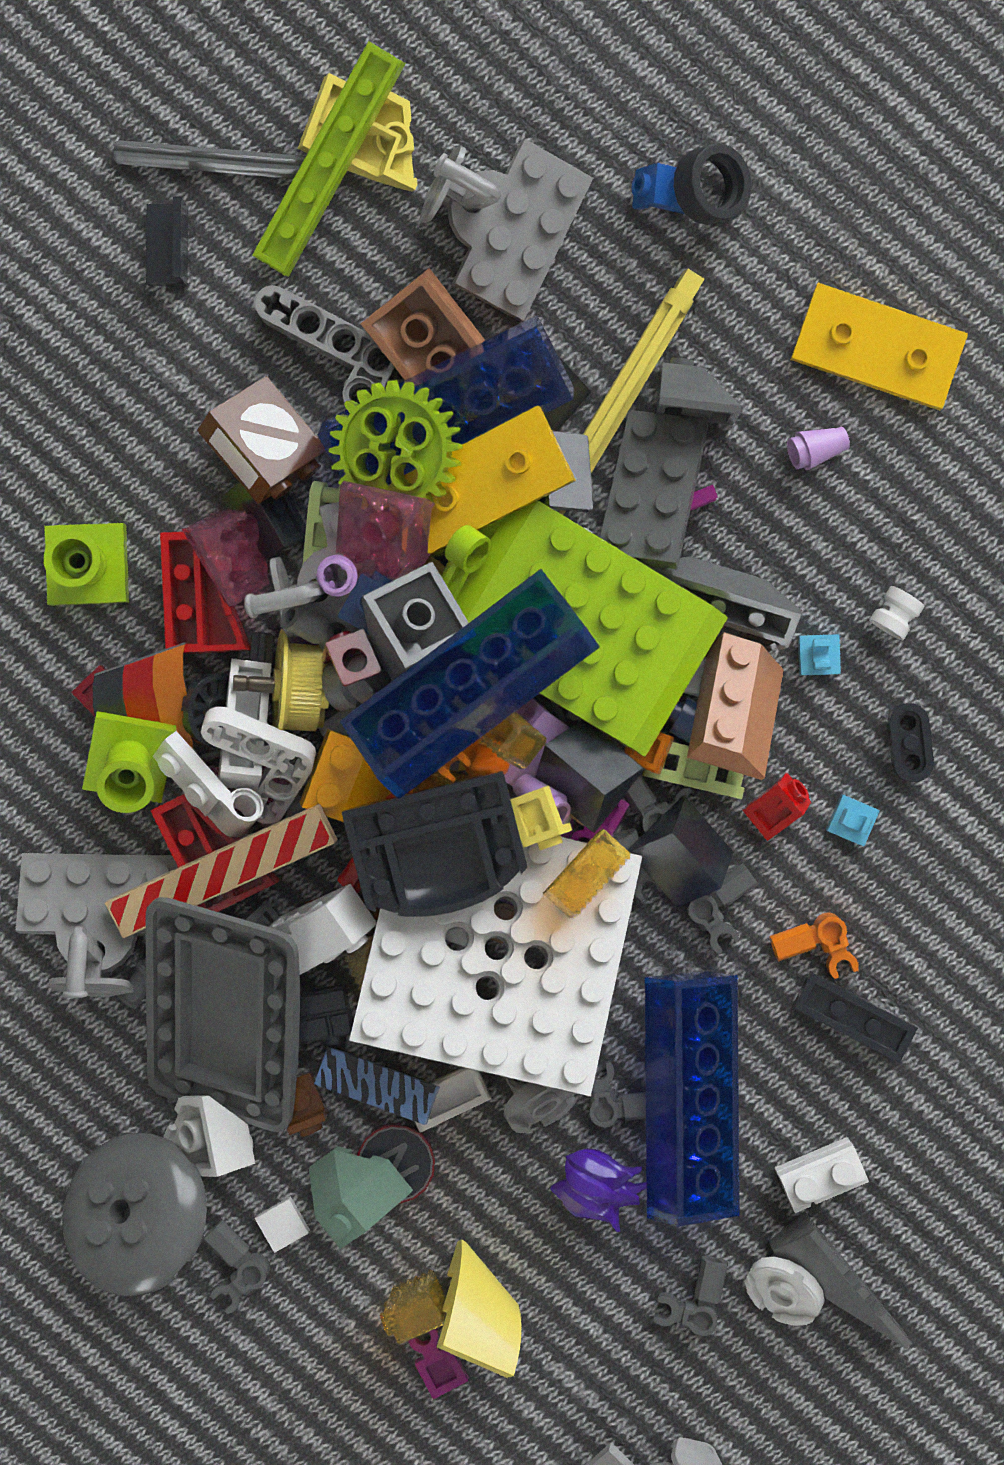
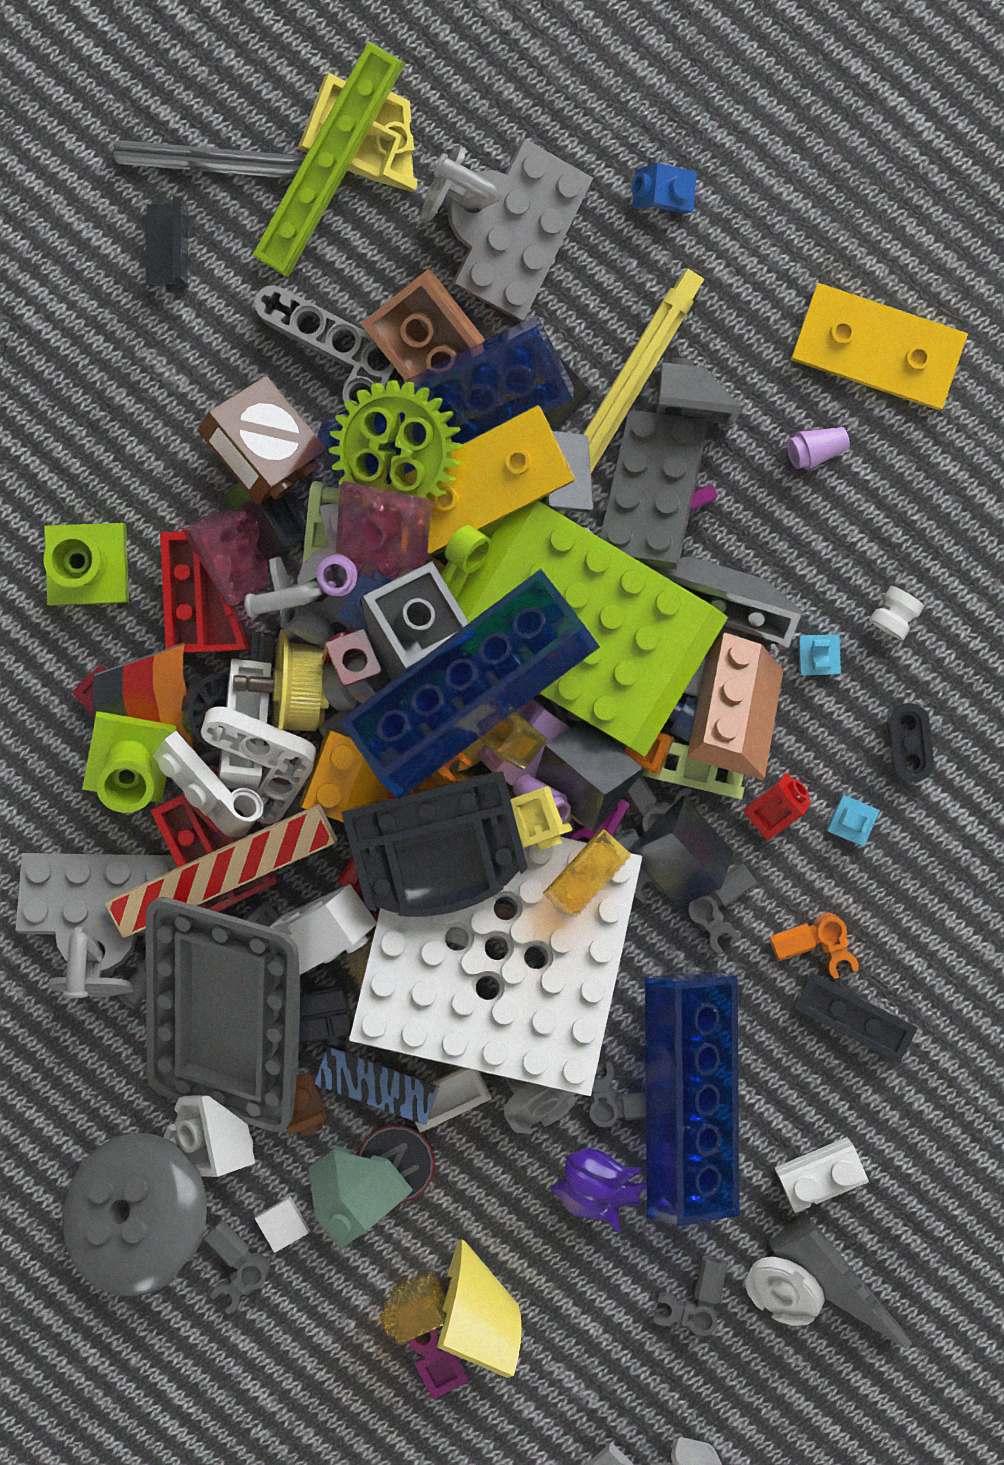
orange animal [459,728,510,777] -> none
black tyre [673,143,752,225] -> none

